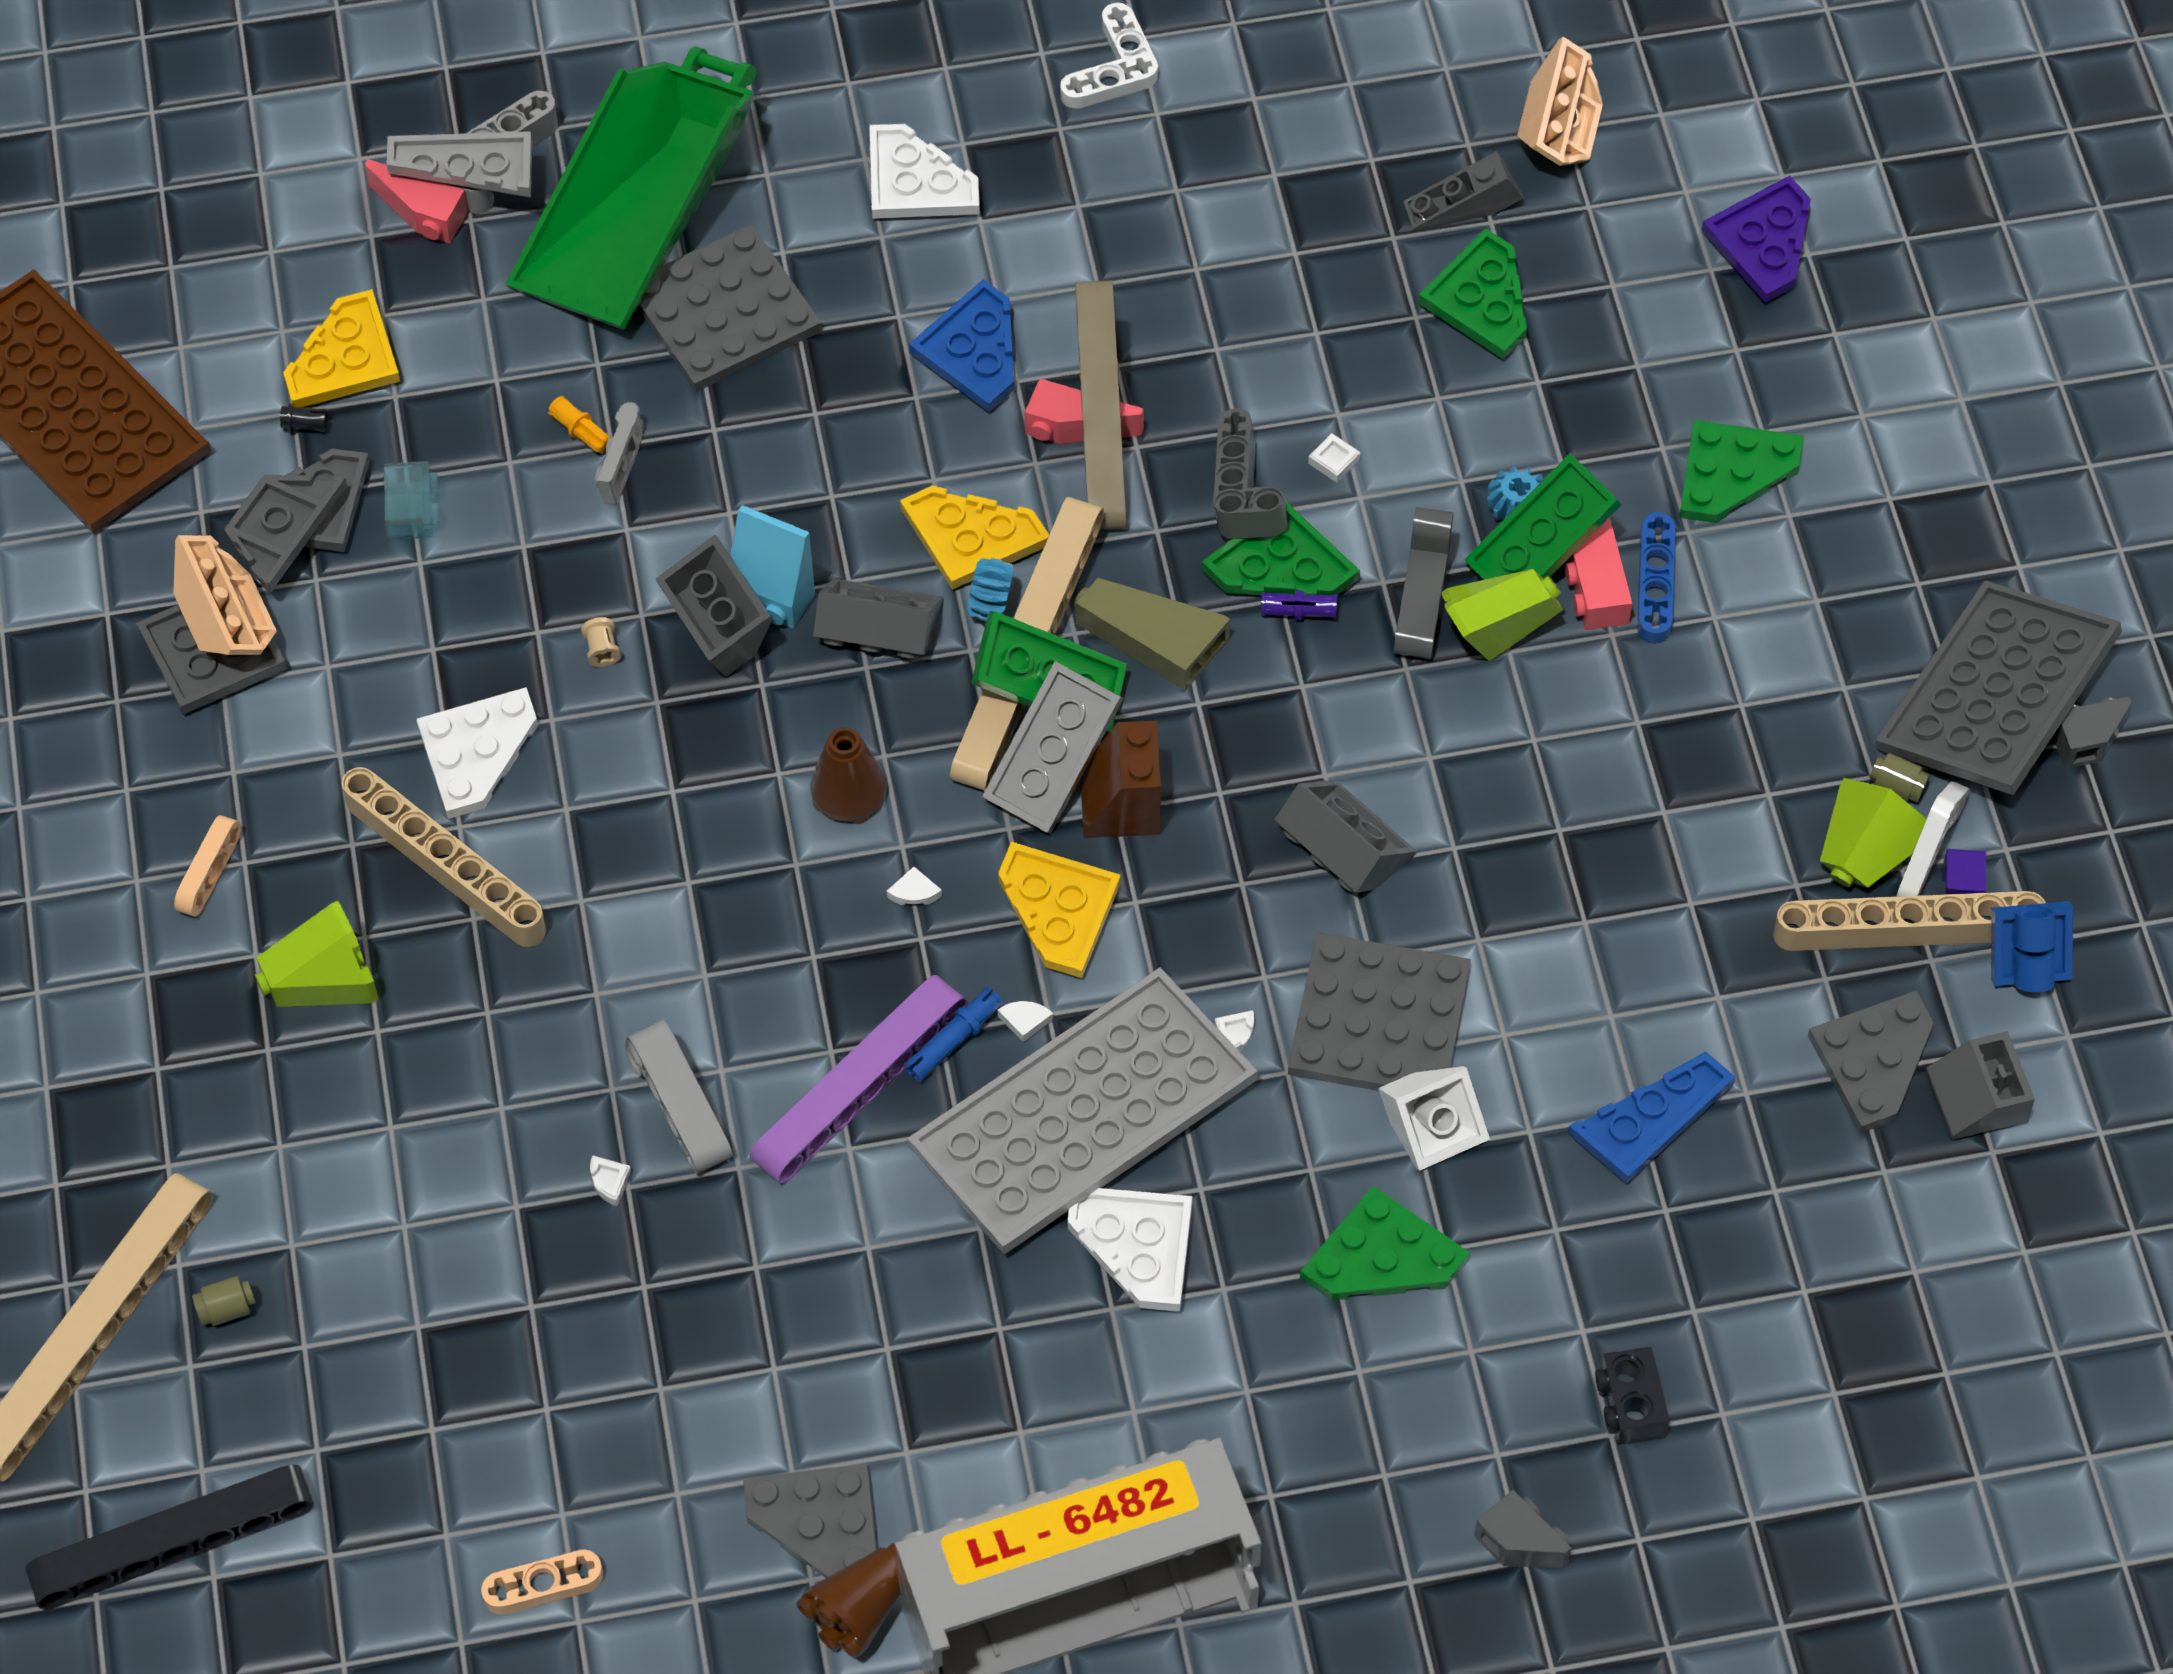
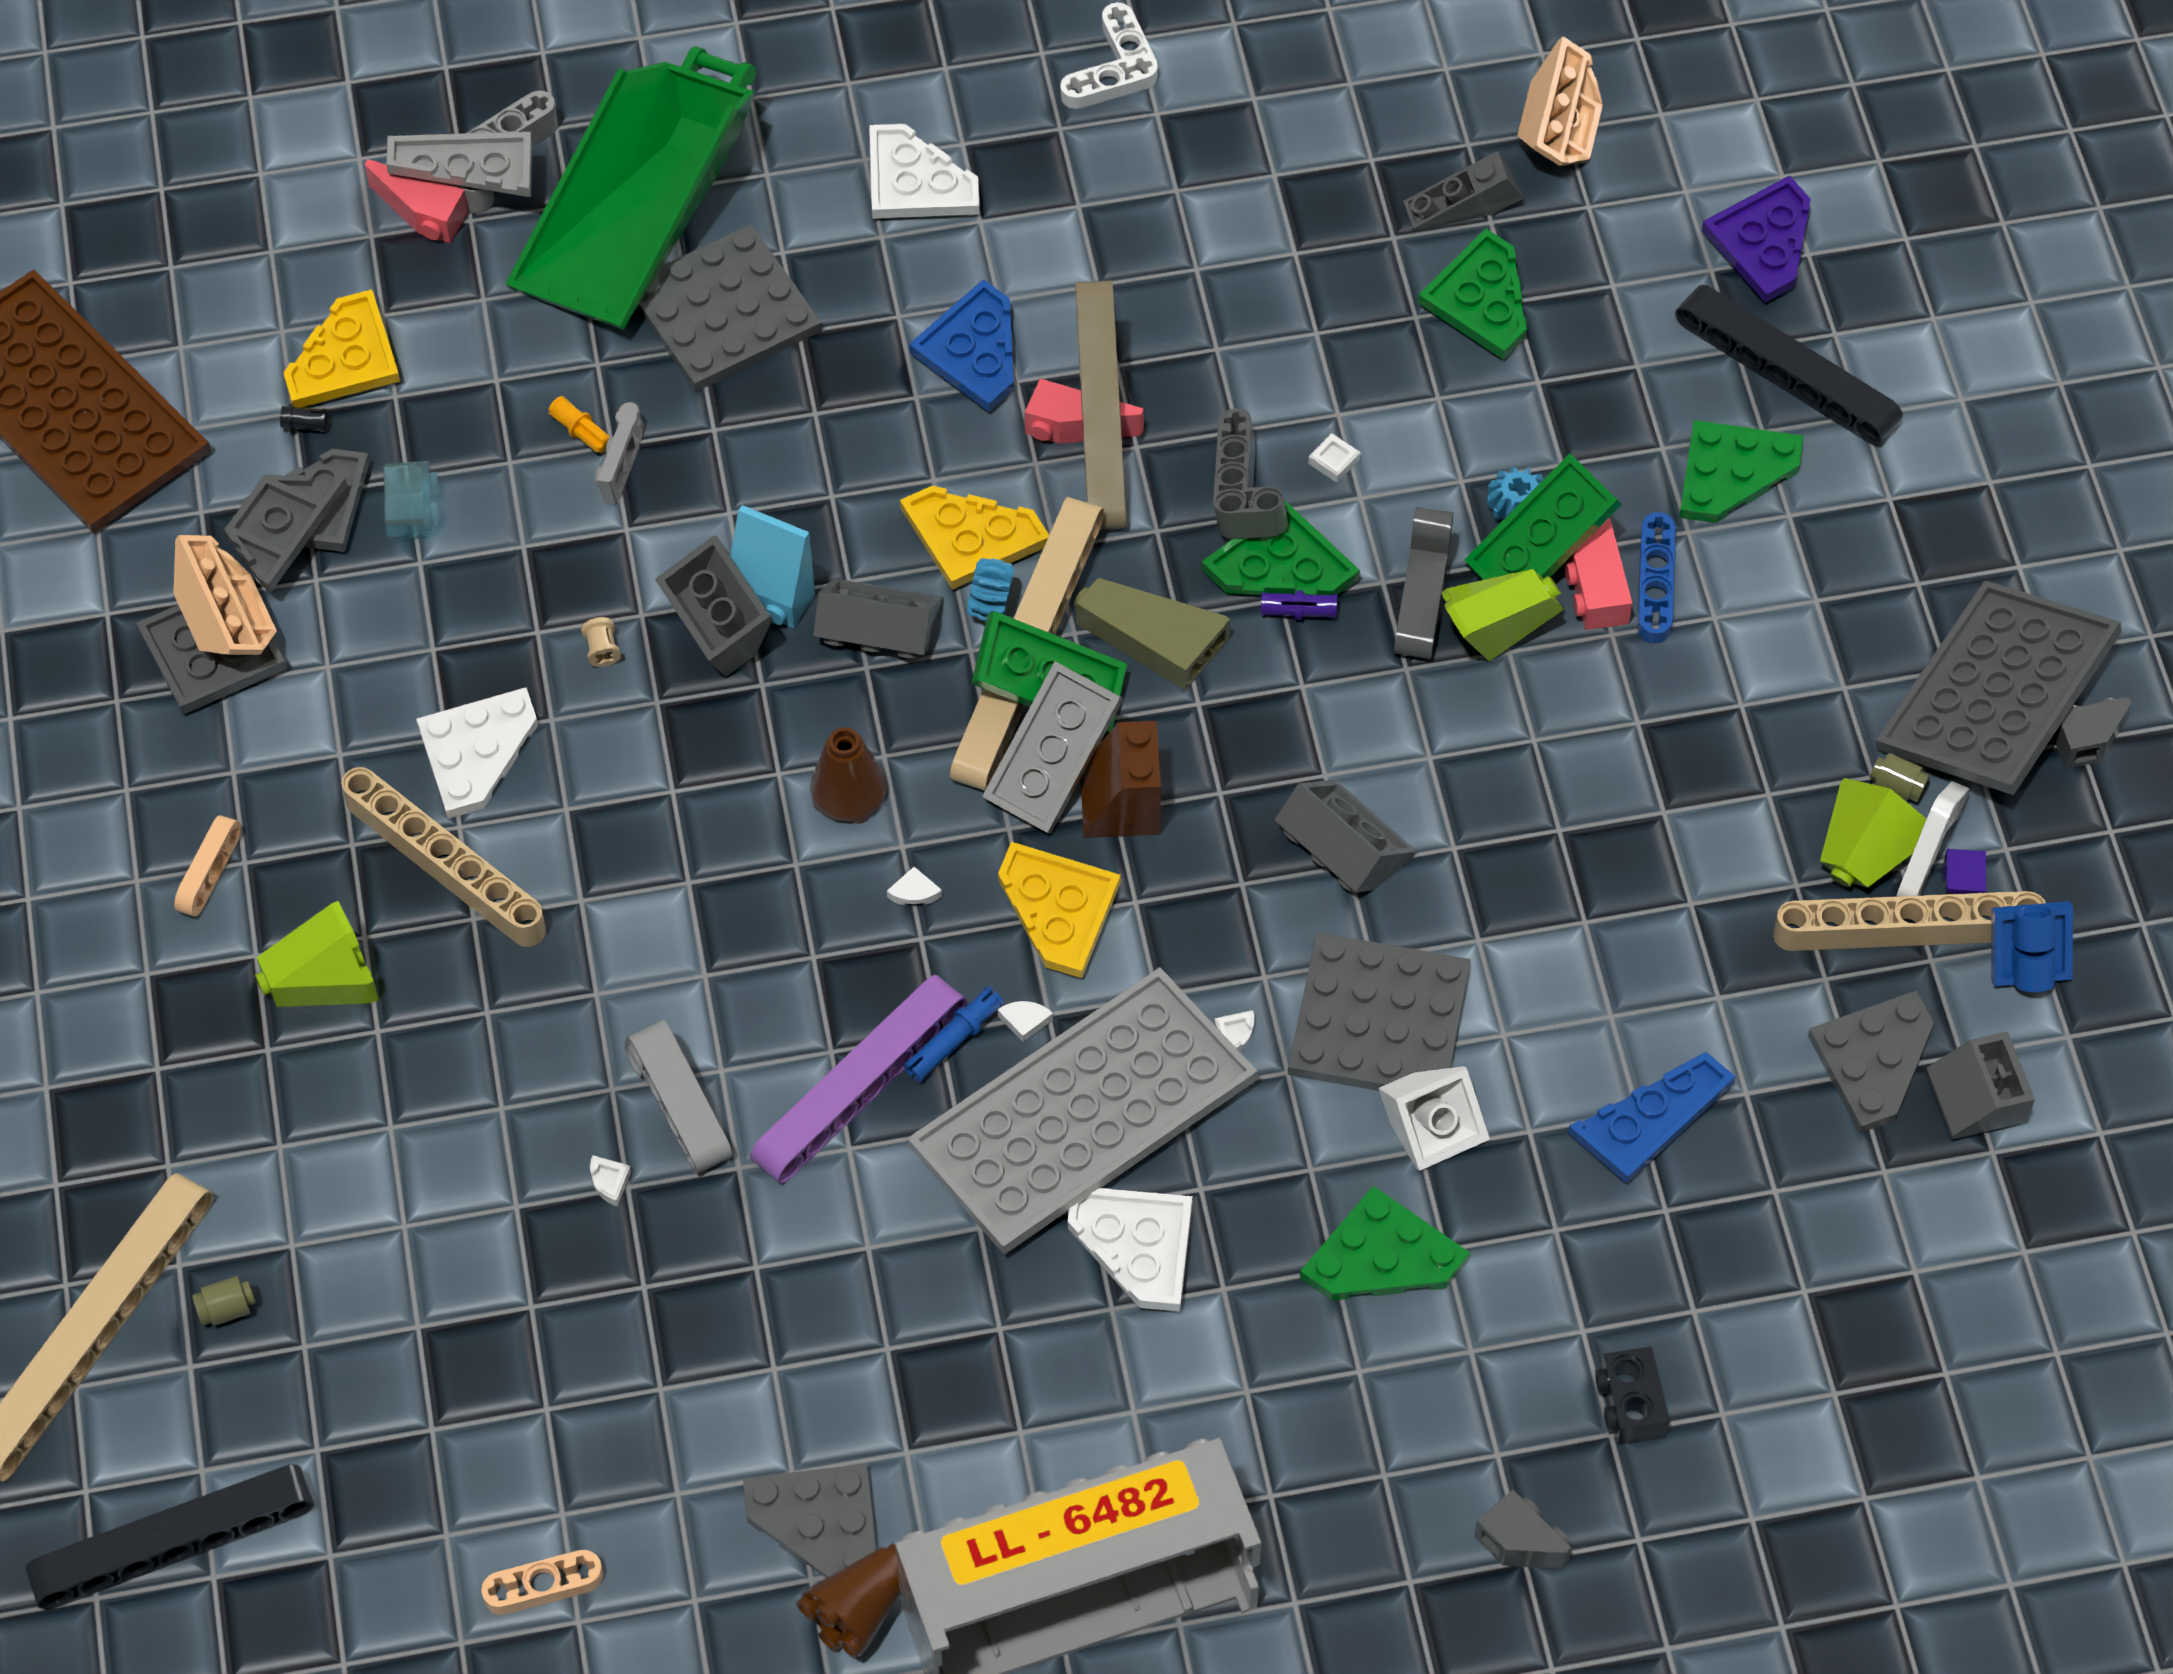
none -> black beam [1675,285,1903,445]

